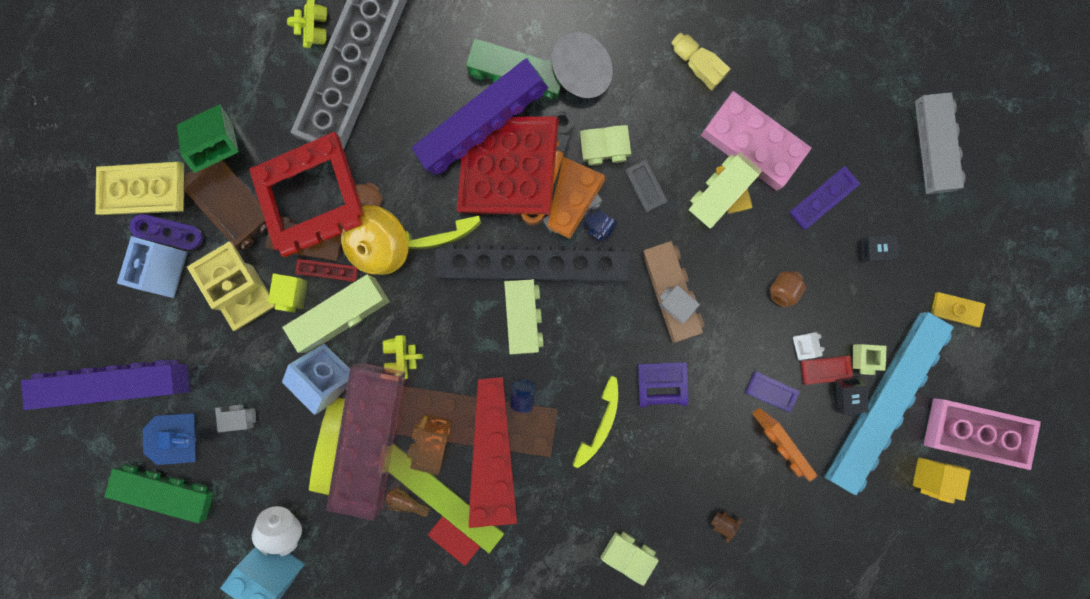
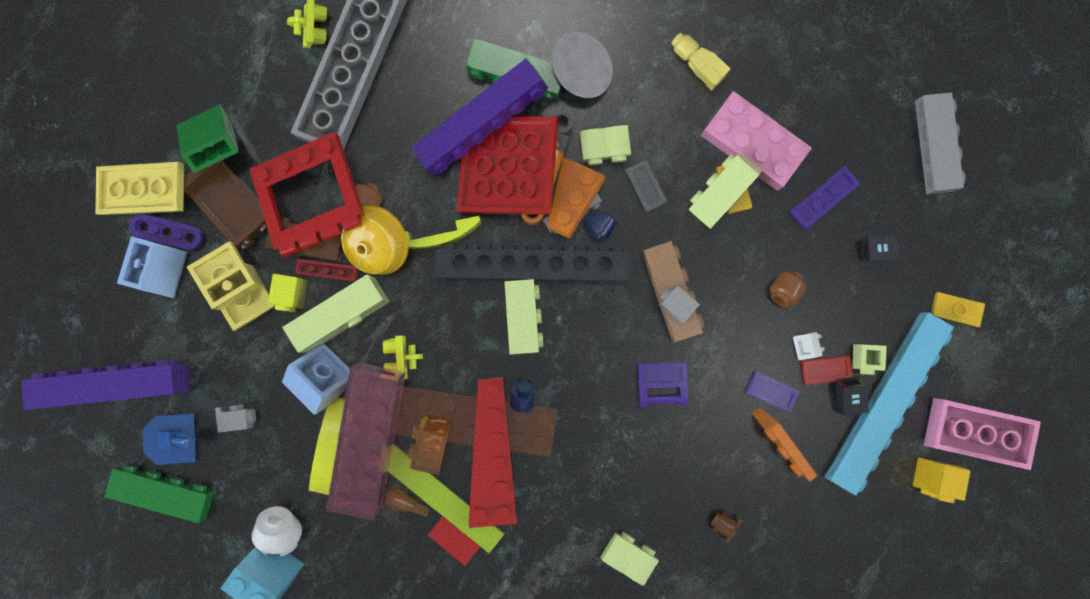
neon yellow slope [573,376,618,468] -> none

